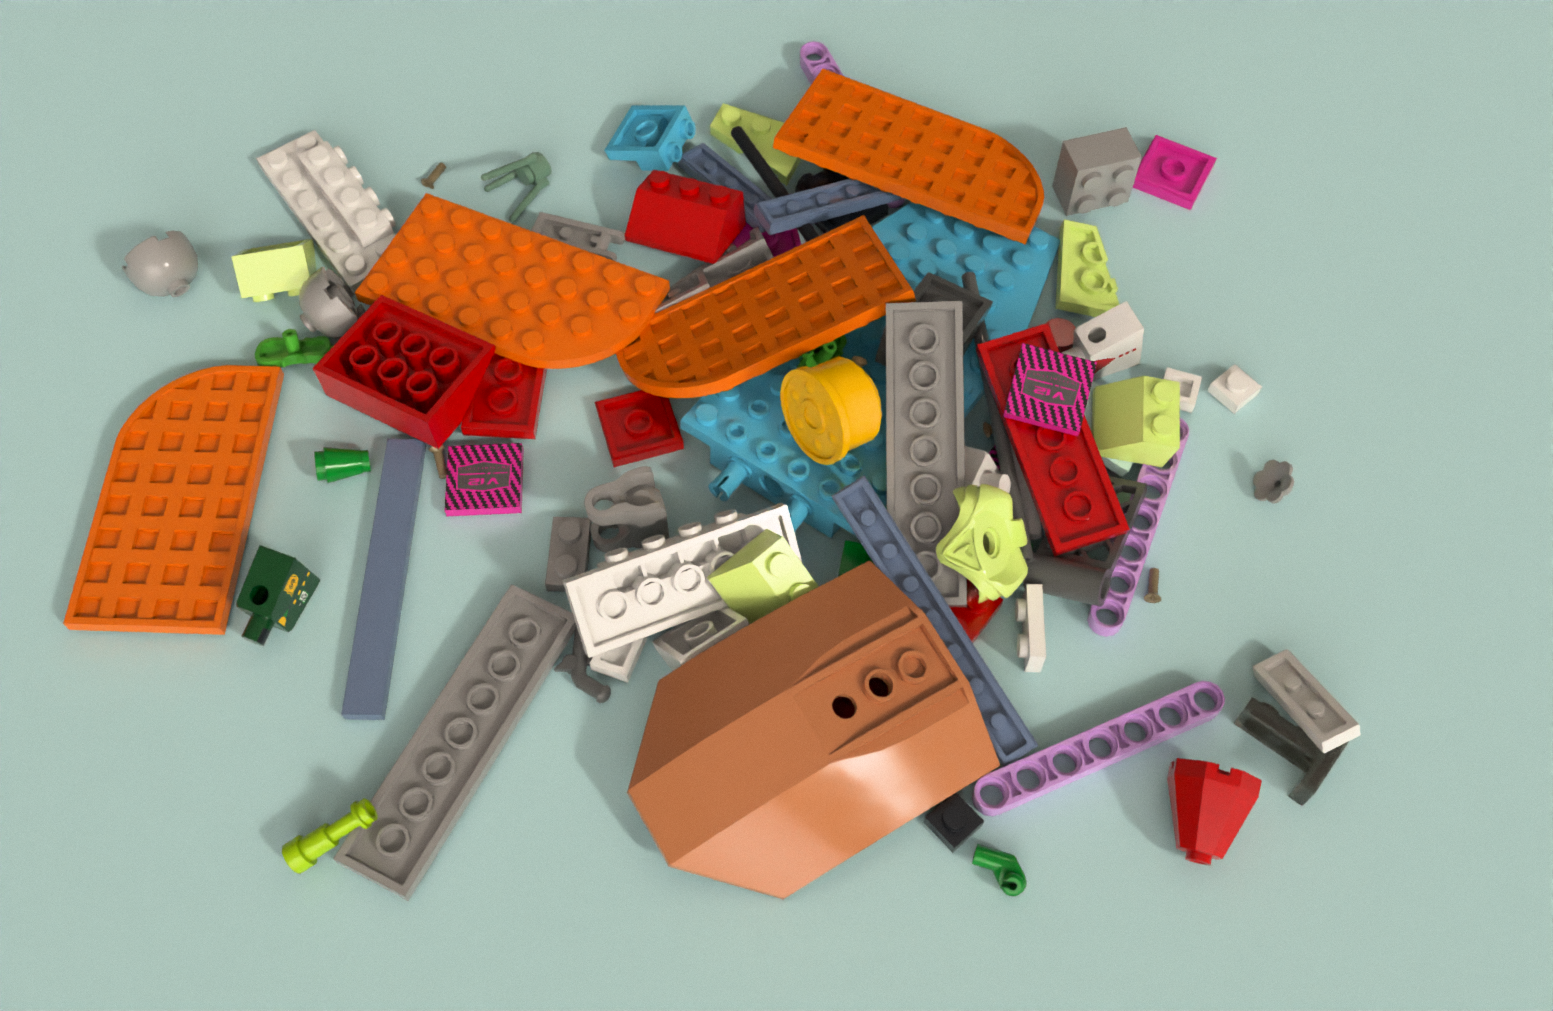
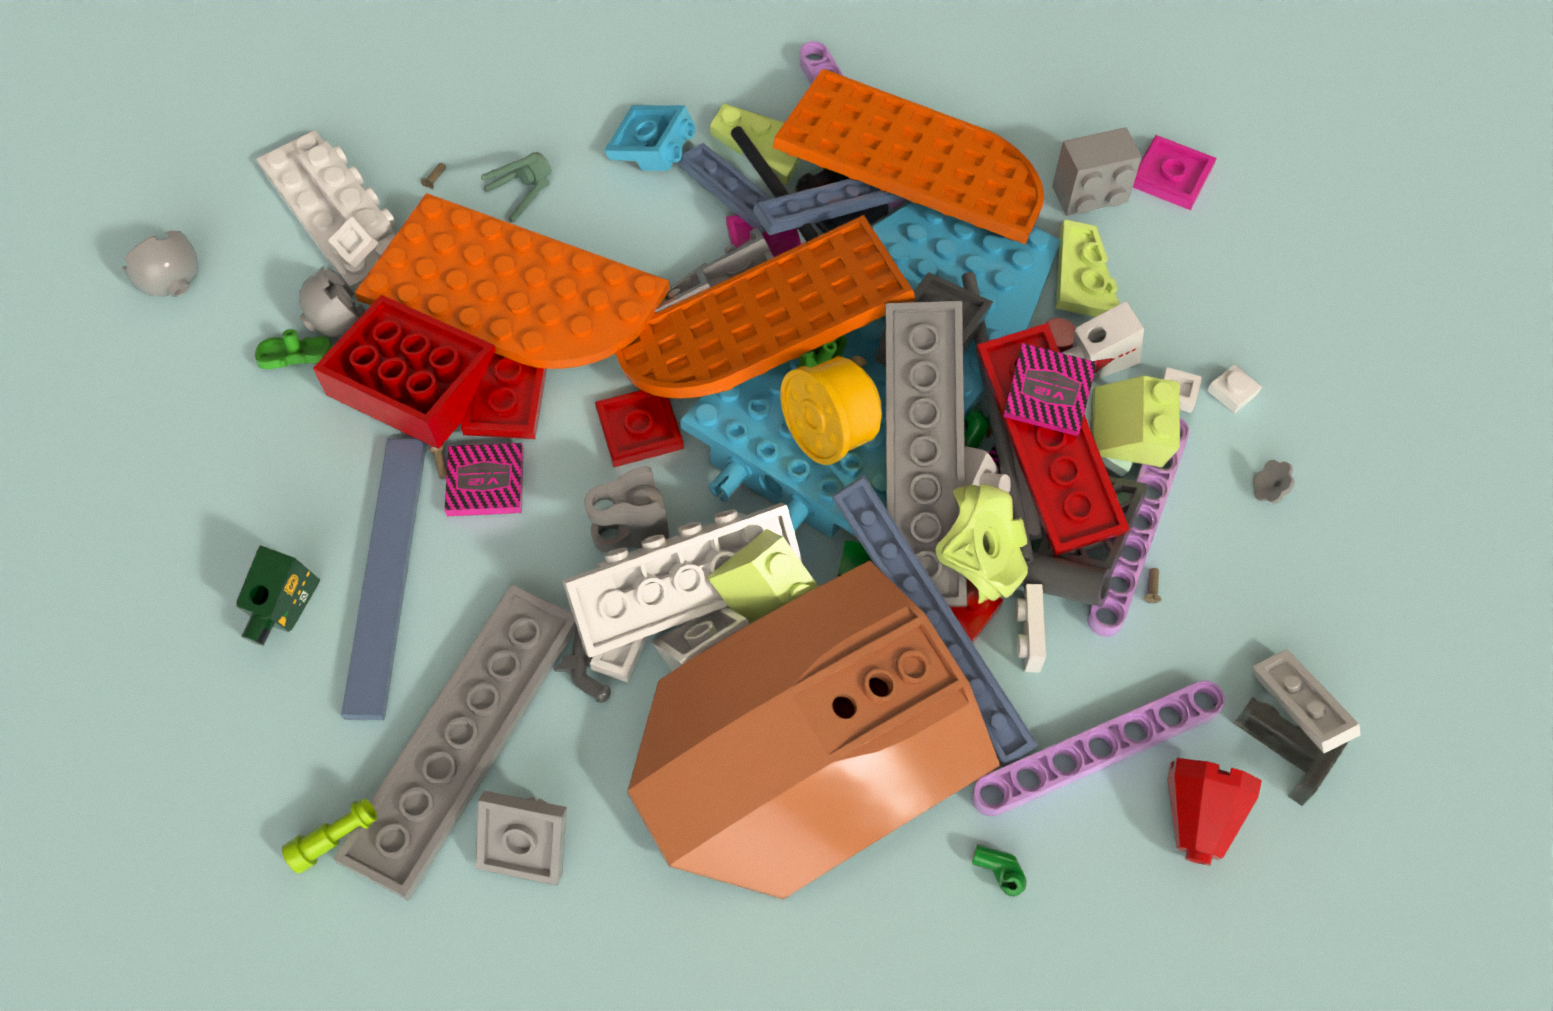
orange plate [63,365,284,635] -> none
yellowish green slope [231,238,316,302] -> none
green cone [314,447,371,483] -> none
light grey hinge [531,212,625,261] -> none
light grey plate [545,517,592,592] -> none
red slope [625,170,746,264] -> none
black plate [924,792,984,853] -> none
none -> white plate [328,216,379,267]
none -> light grey tile [476,791,567,885]
none -> green arm [964,410,990,449]

